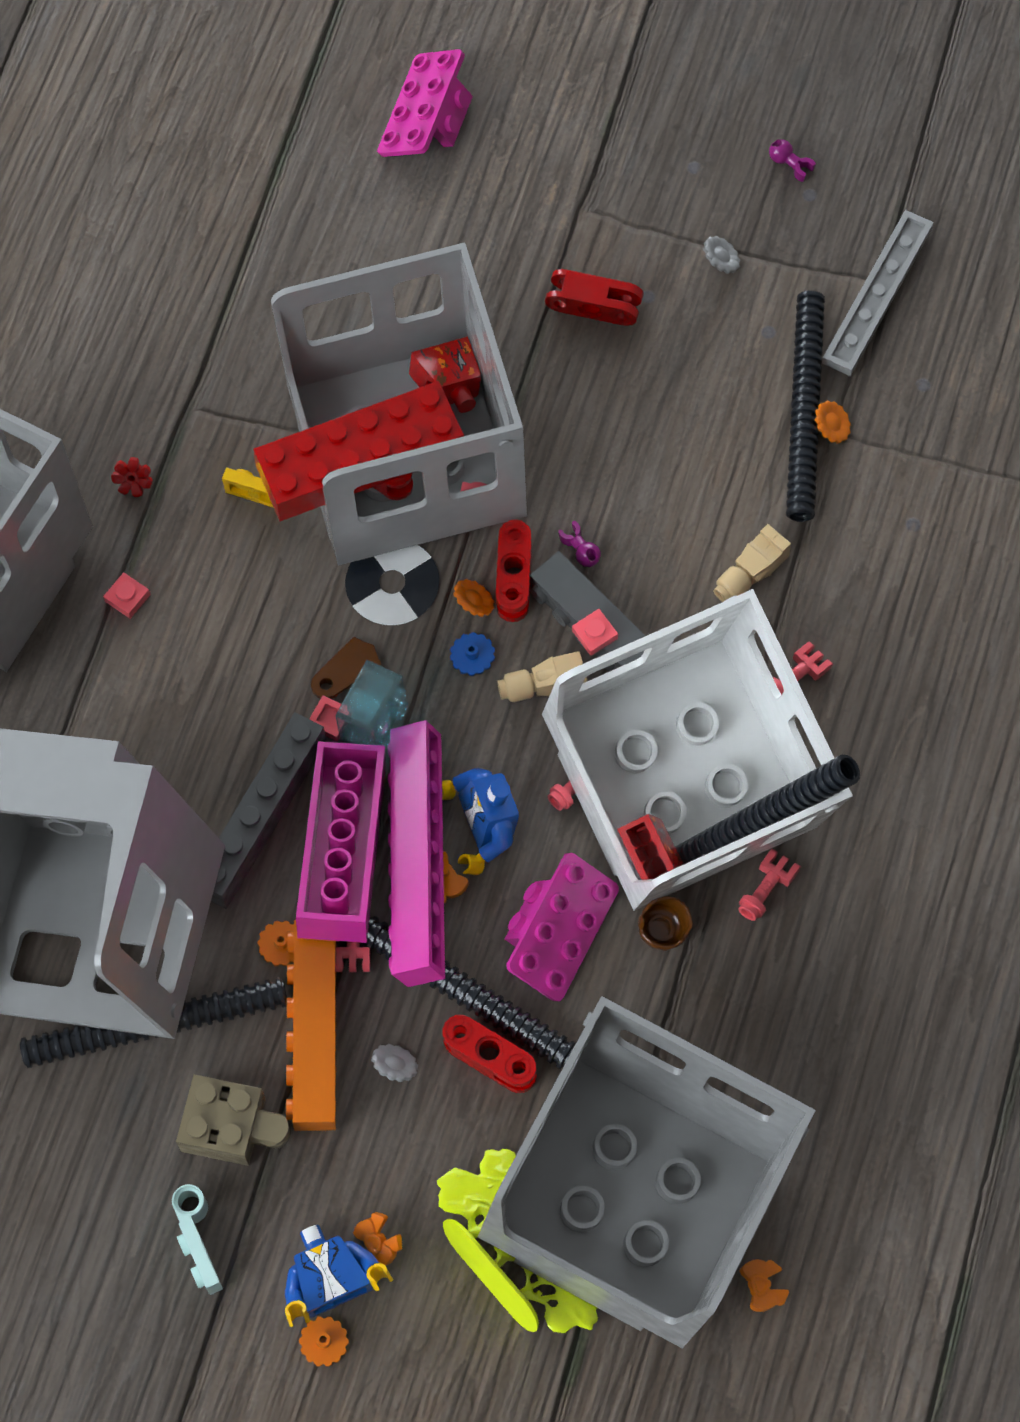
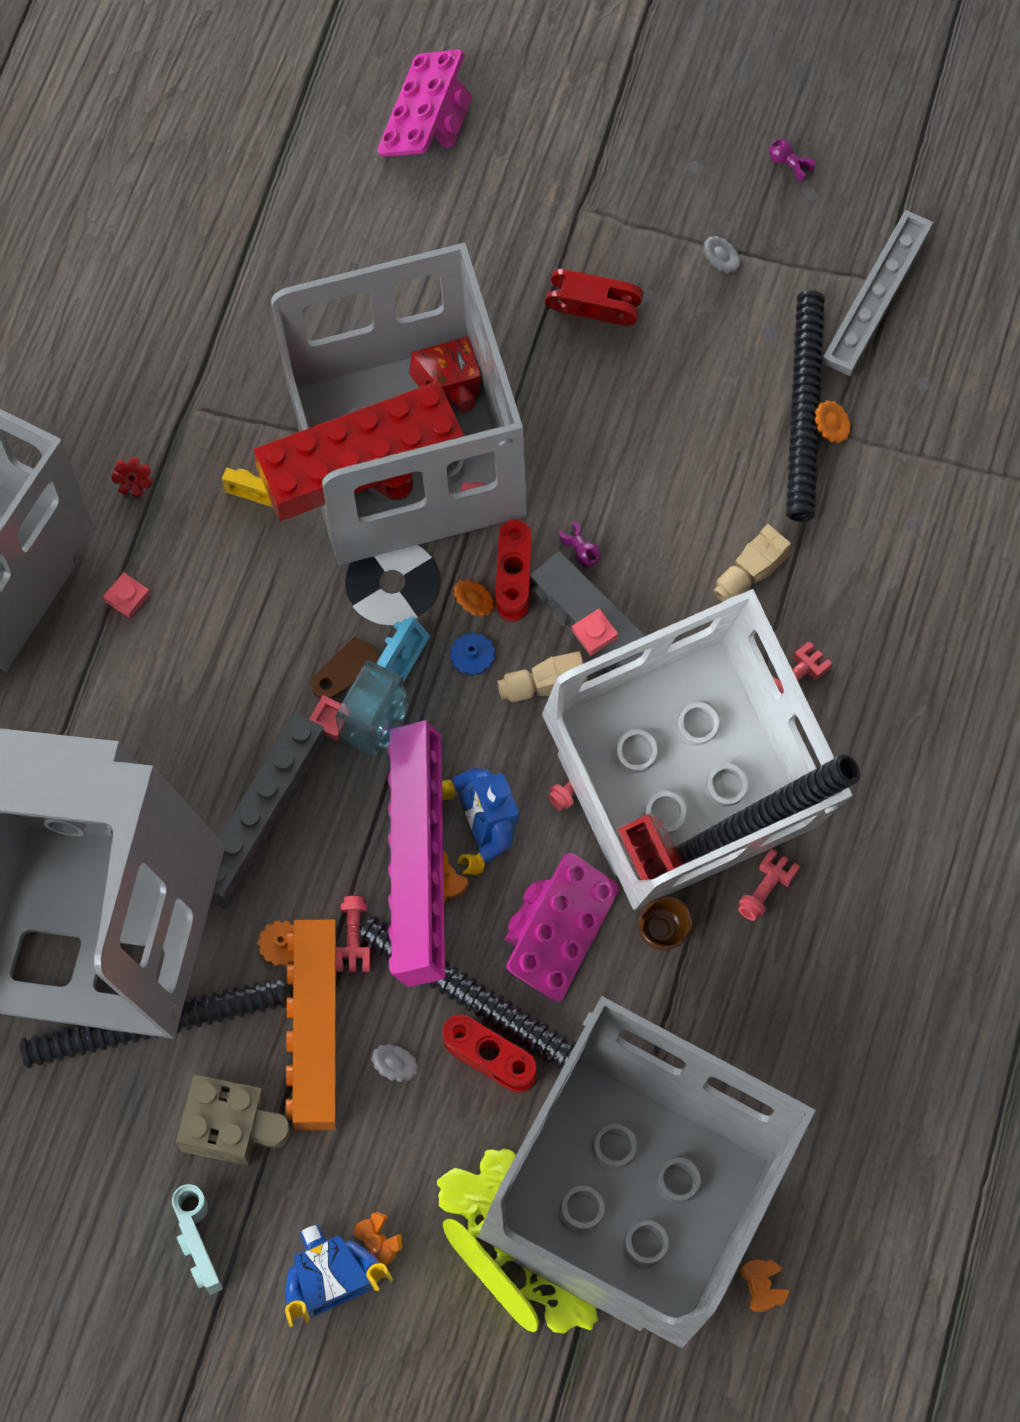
dark pink brick [296,741,386,943] -> none
orange piece [299,1317,349,1367] -> none
none -> medium azure plate [373,617,430,690]

